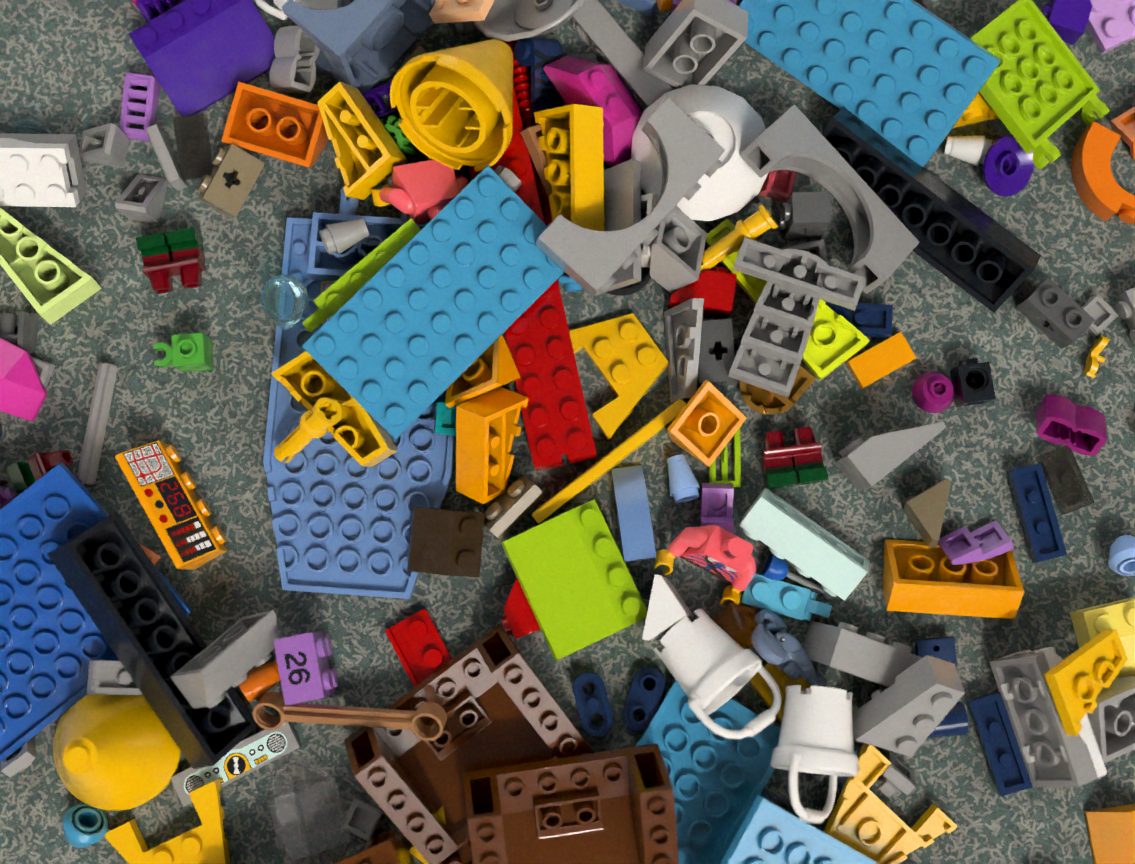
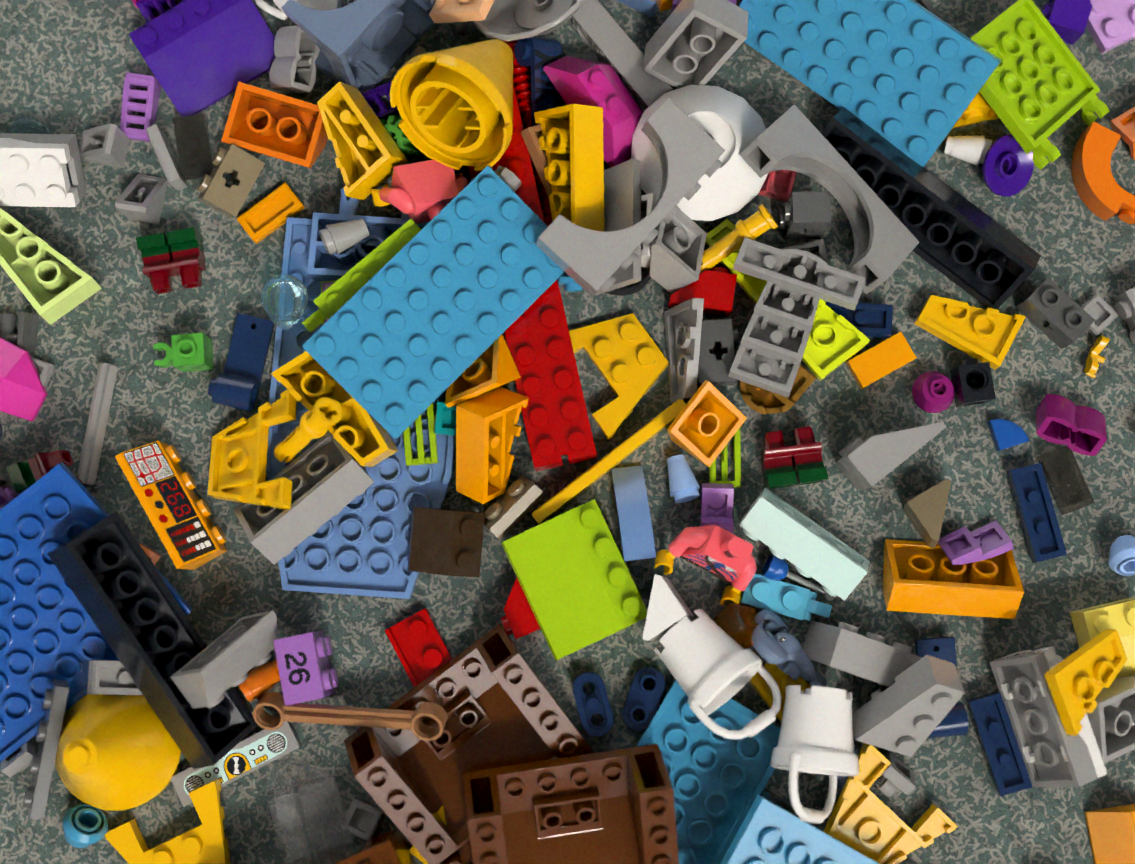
none -> dark grey wing [23,679,69,820]
none -> yellow wing [207,390,297,509]
none -> dark blue door [208,313,275,412]
none -> light grey slope [234,432,374,565]
none -> light orange tile [236,182,305,244]
none -> lime tile [403,402,438,466]
none -> yellow wing [914,295,1026,370]
none -> blue tile [987,419,1030,451]

